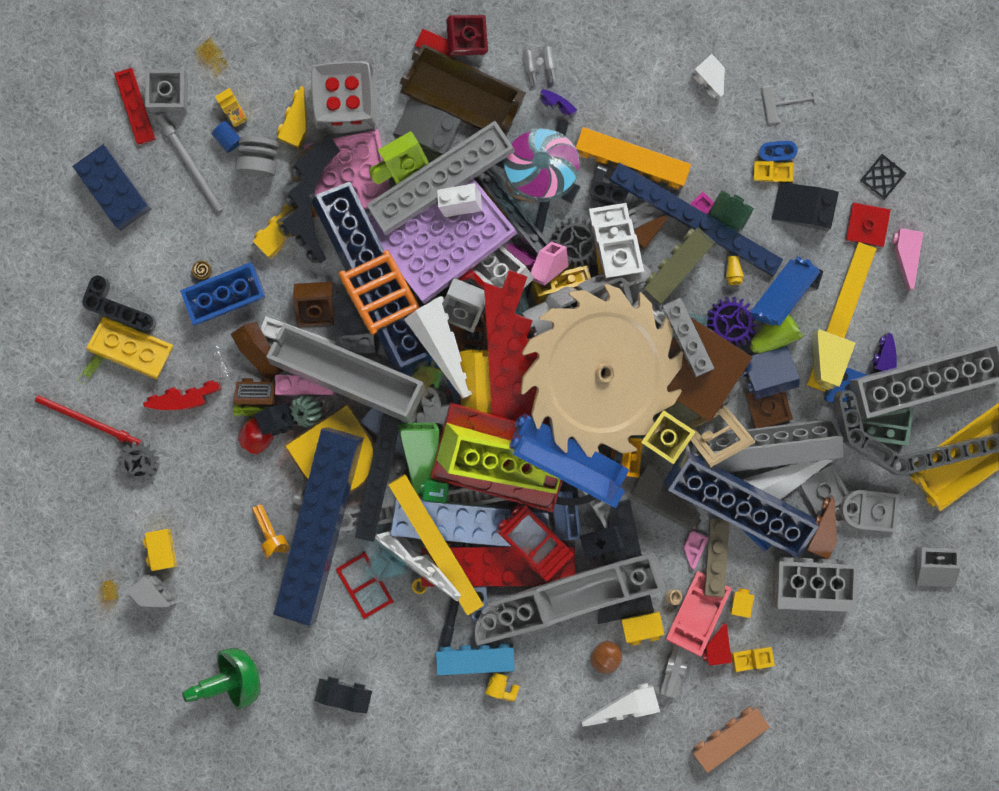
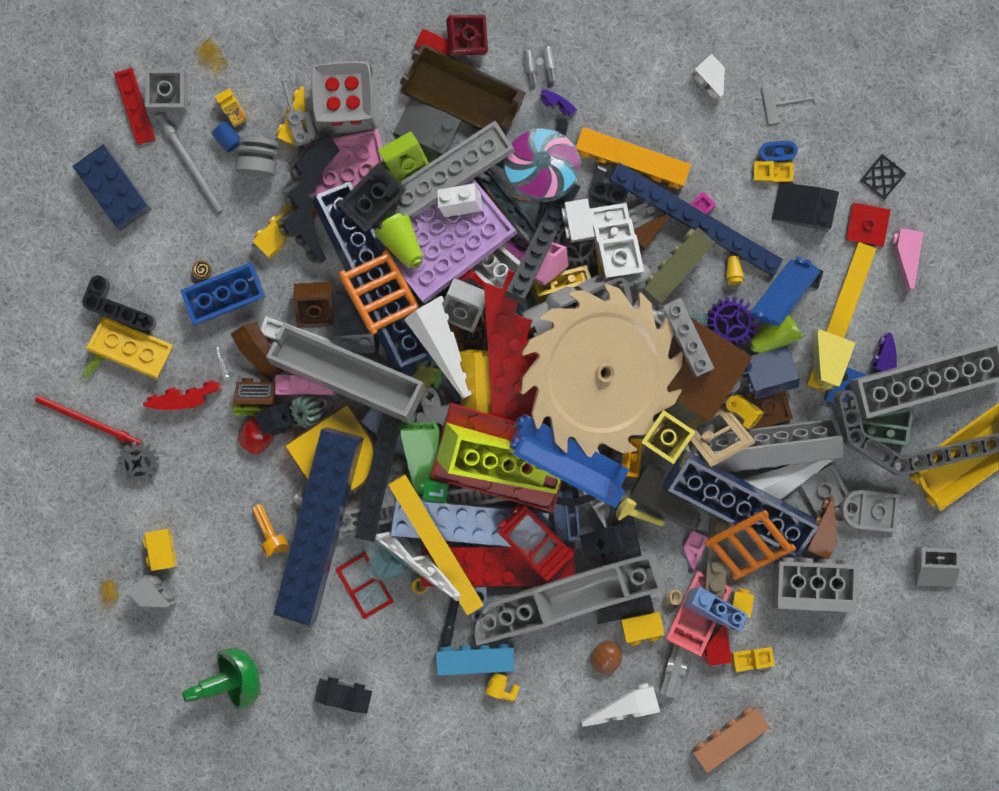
clear green brick [709,190,754,232] -> none
none -> light grey piece [281,79,316,148]
none -> black slope [338,161,407,232]
none -> lime cone [375,212,423,268]
none -> black plate [504,196,565,304]
none -> white brick [561,198,595,243]
none -> light yellow piece [616,498,665,526]
none -> medium blue slope [683,586,748,632]
none -> orange bar [705,510,796,580]
none -> yellow leg [726,395,764,429]

